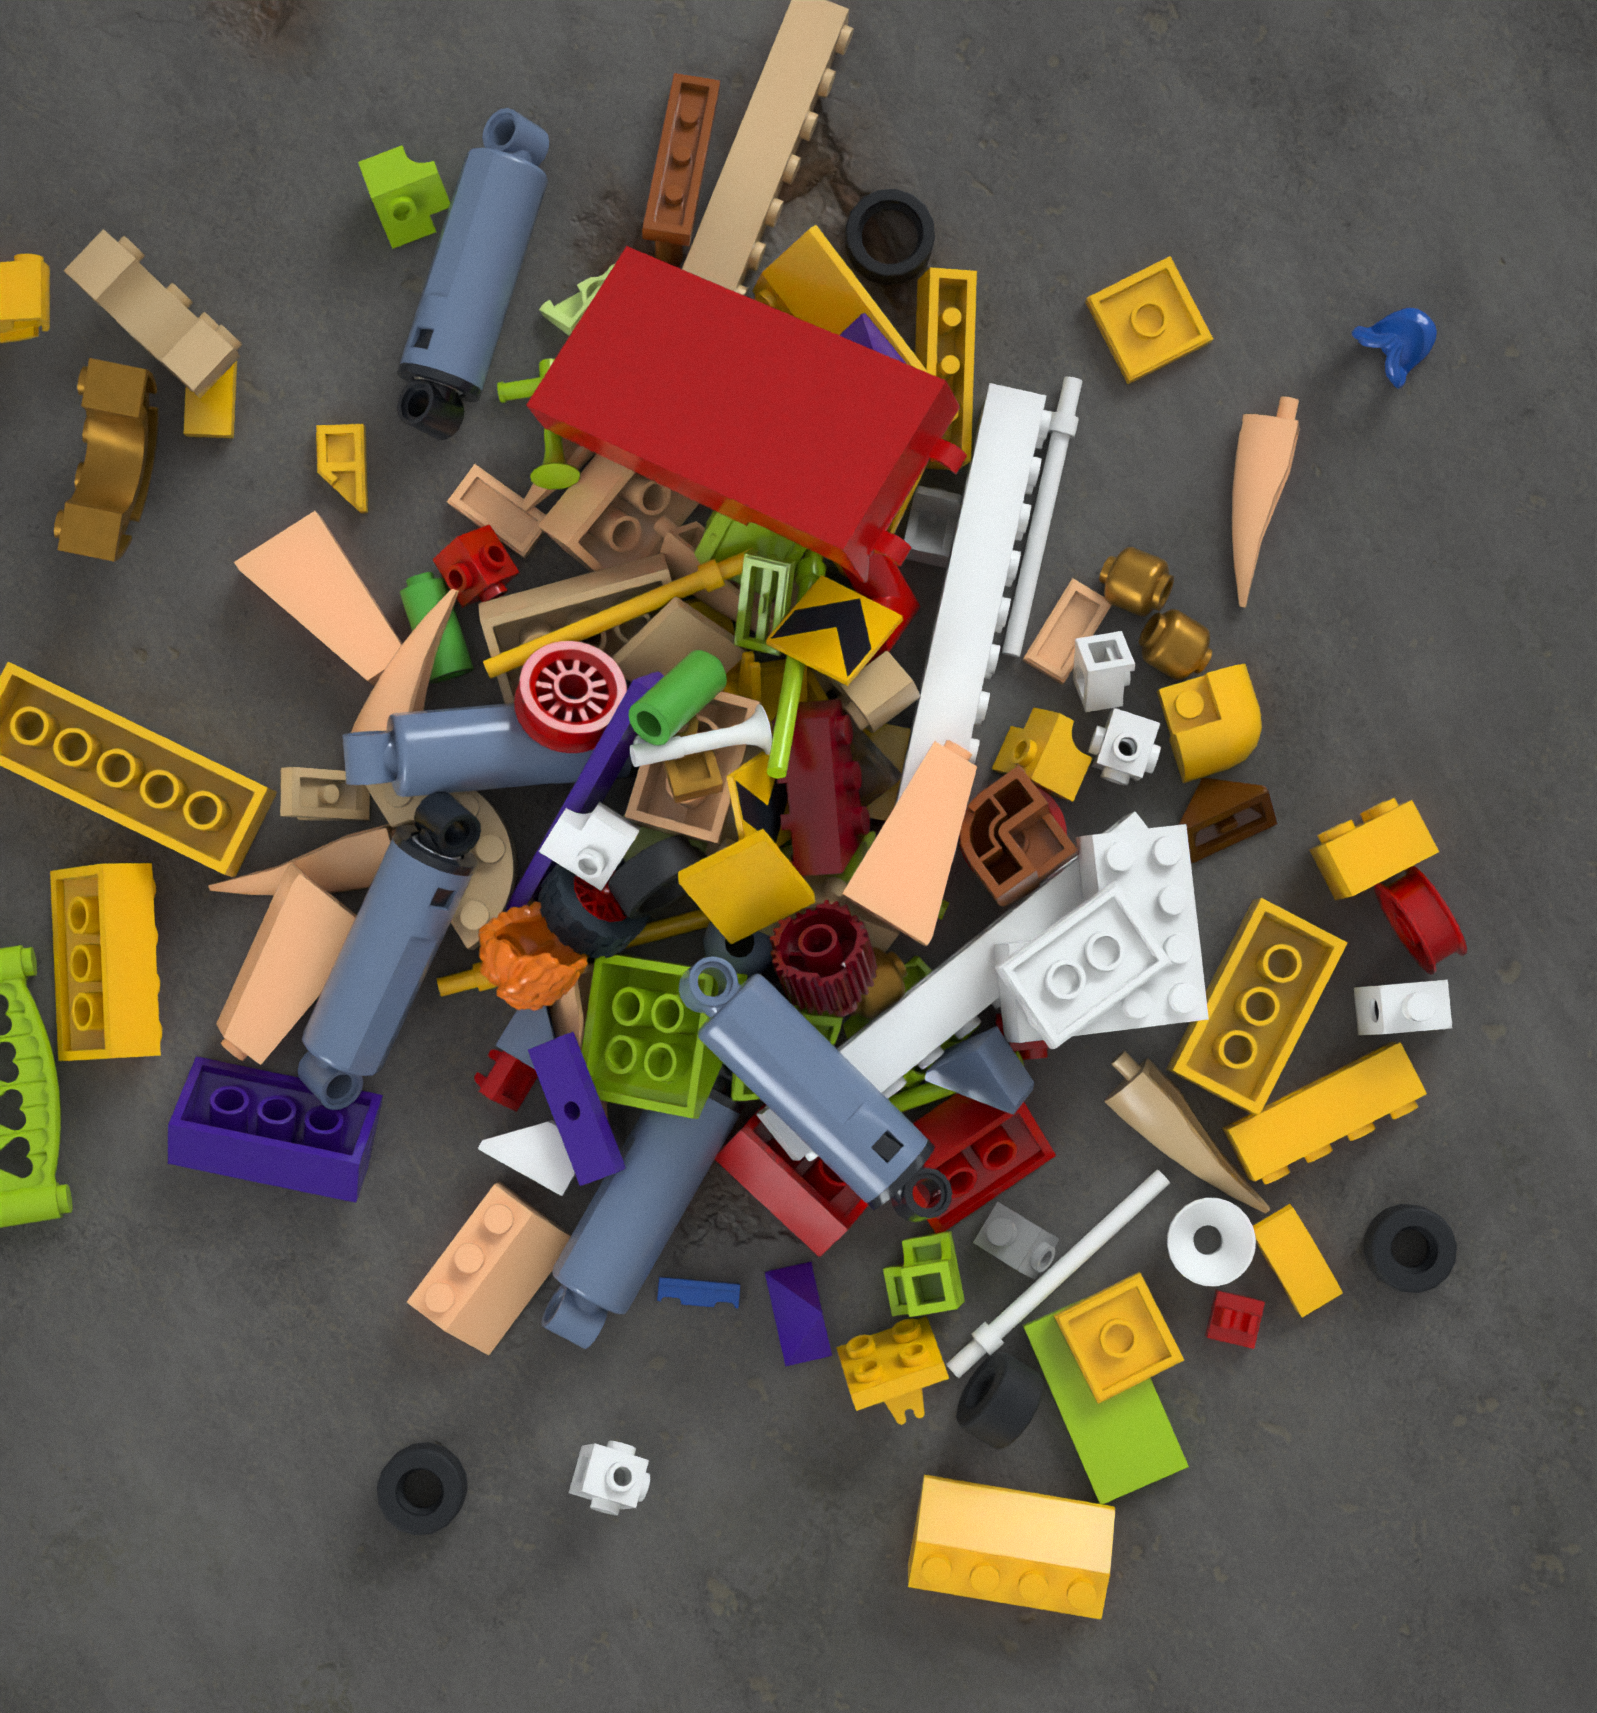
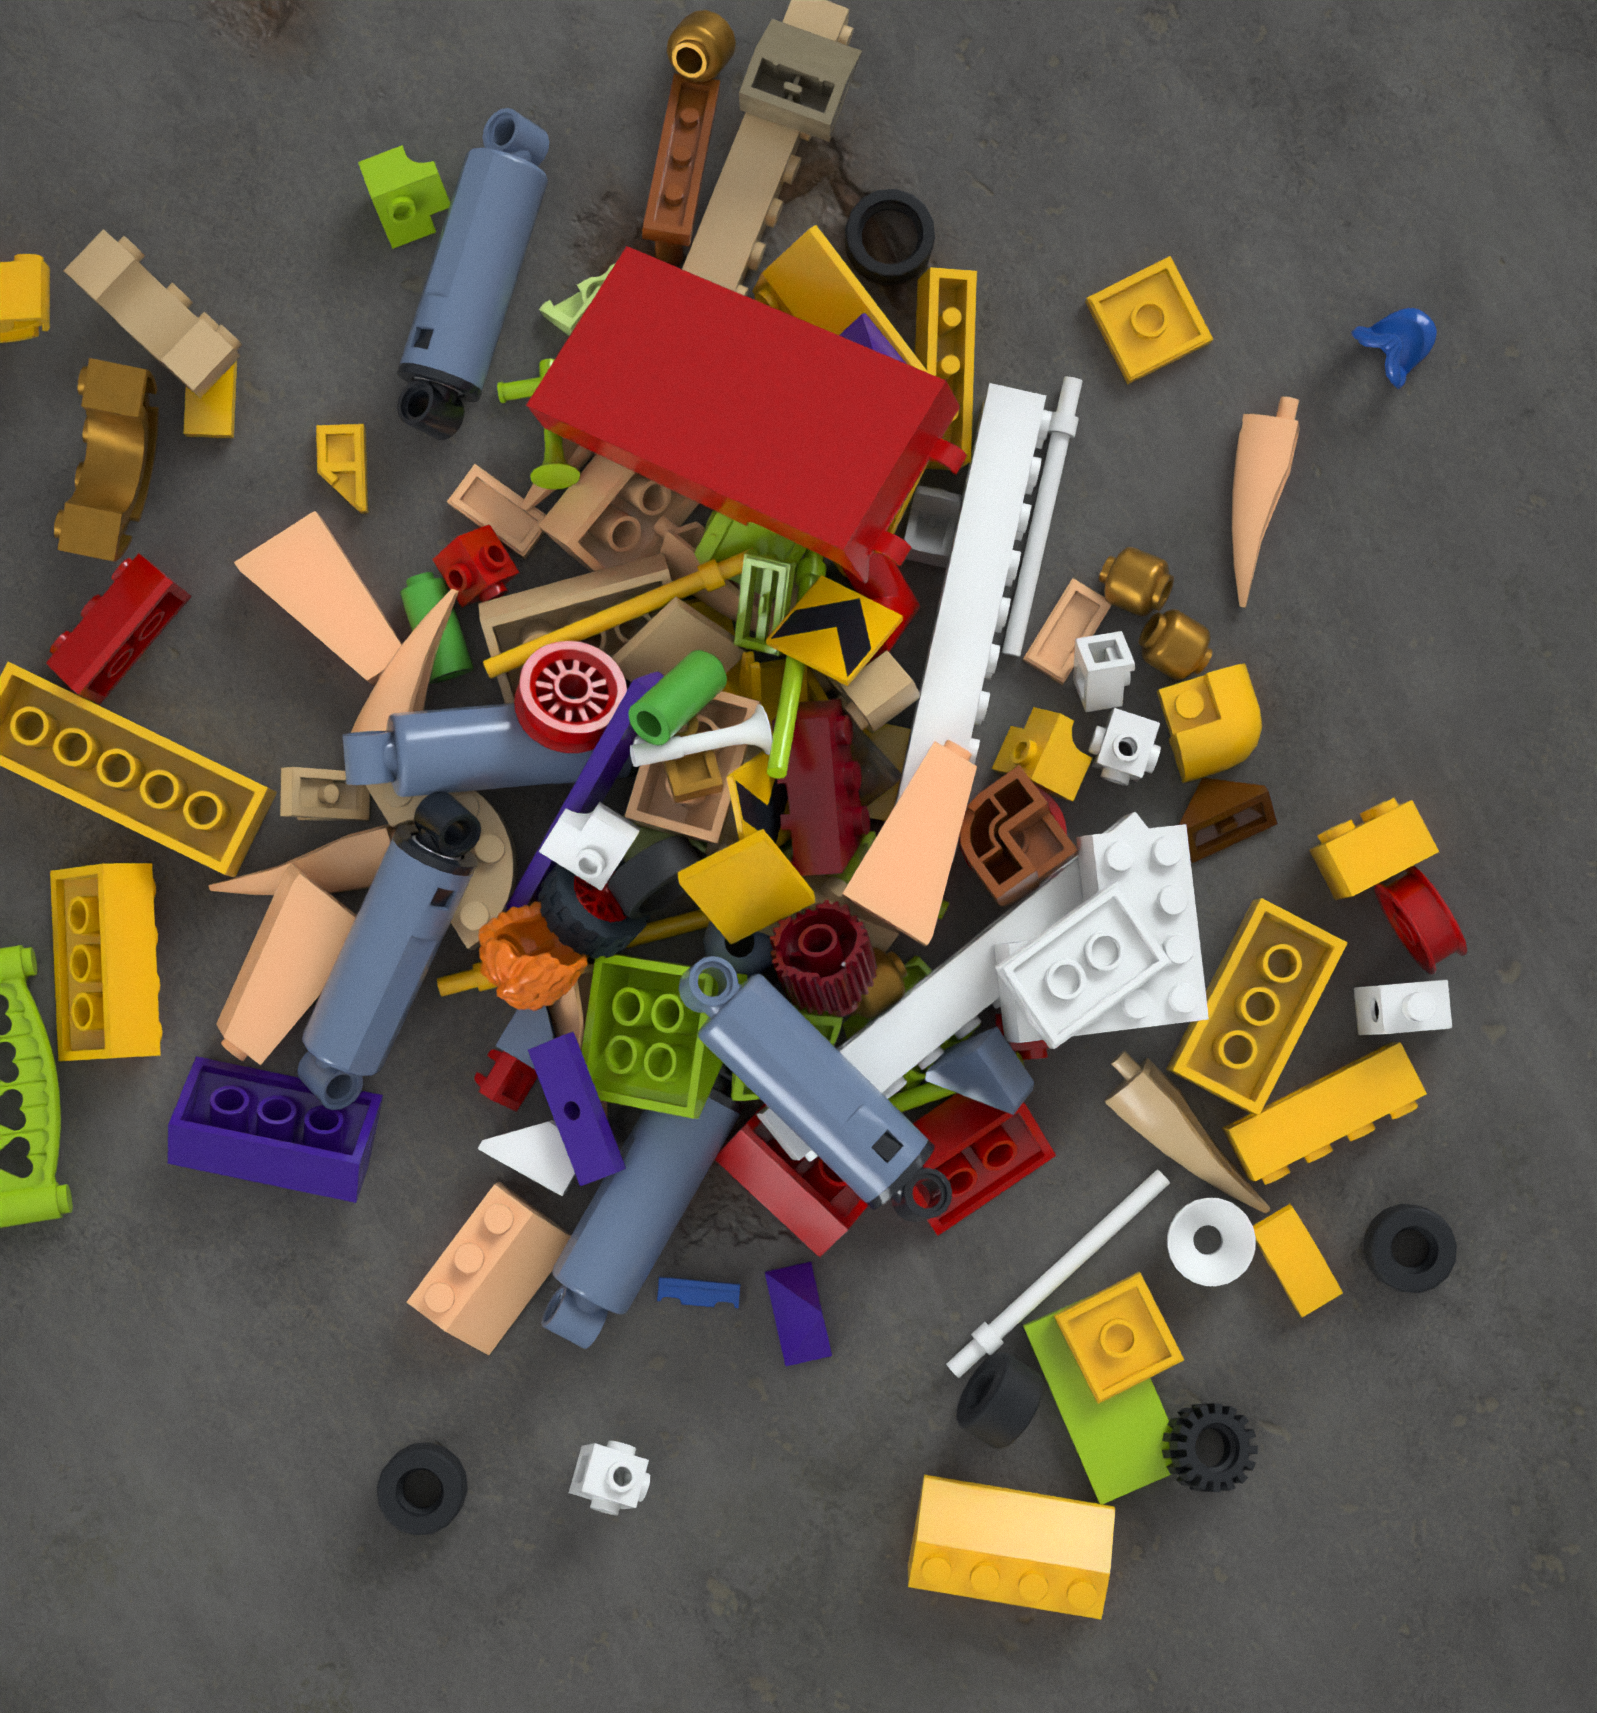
yellow plate [836,1316,949,1425] -> none
lime brick [883,1231,965,1317] -> none
light grey bracket [973,1201,1059,1279] -> none
red tile [1205,1289,1265,1349] -> none
none -> red slope [46,553,192,705]
none -> pearl gold head [667,10,736,82]
none -> dark tan slope [739,19,862,142]
none -> black tyre [1162,1403,1258,1492]

